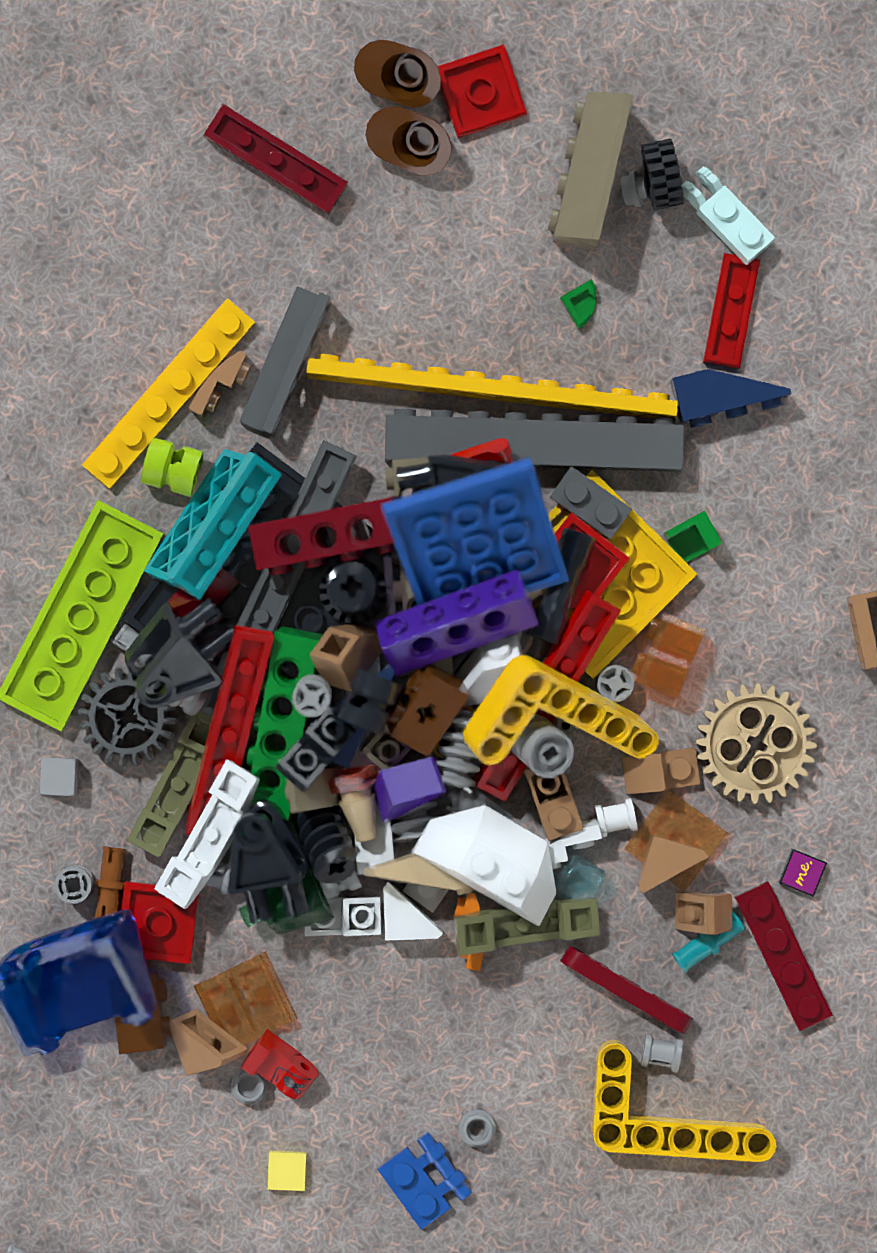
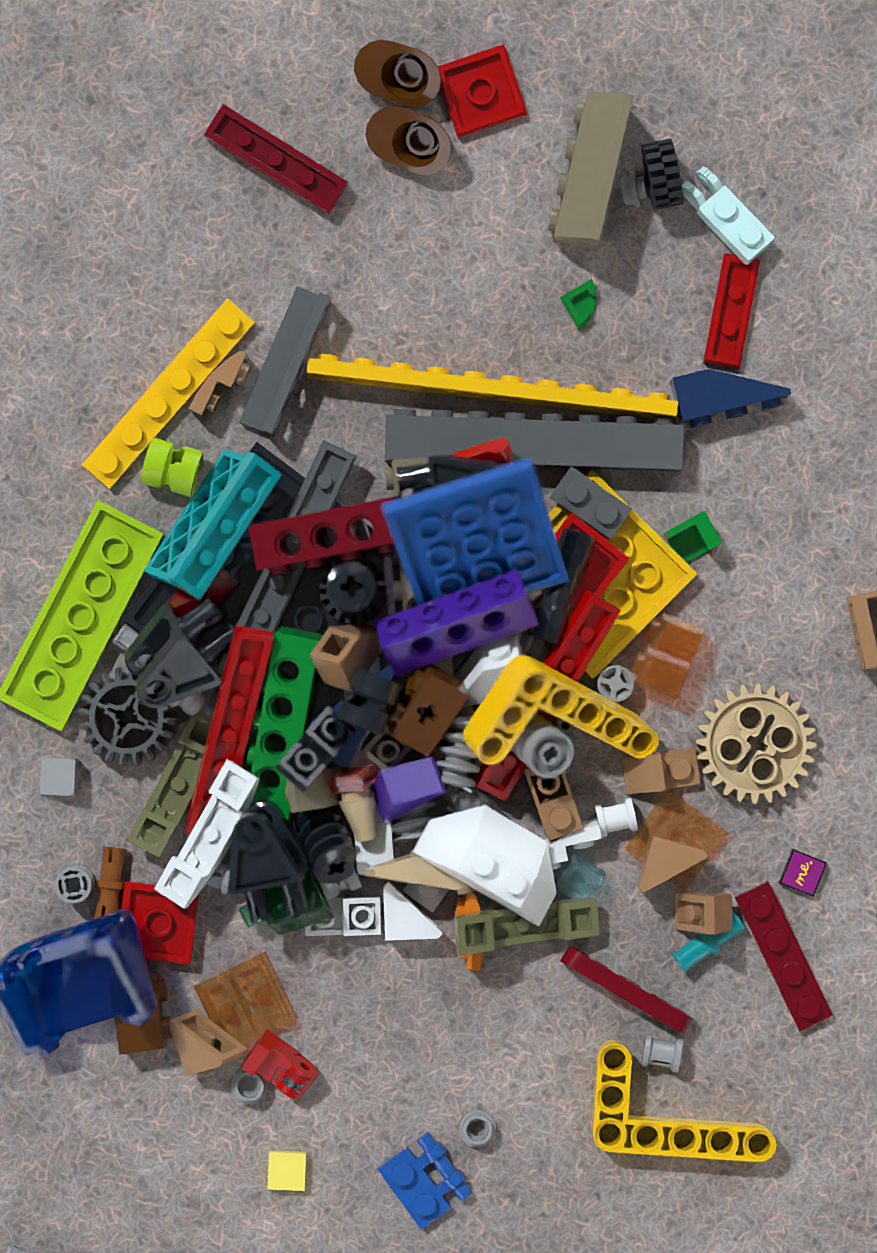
light grey wheel [293,674,332,717] -> none

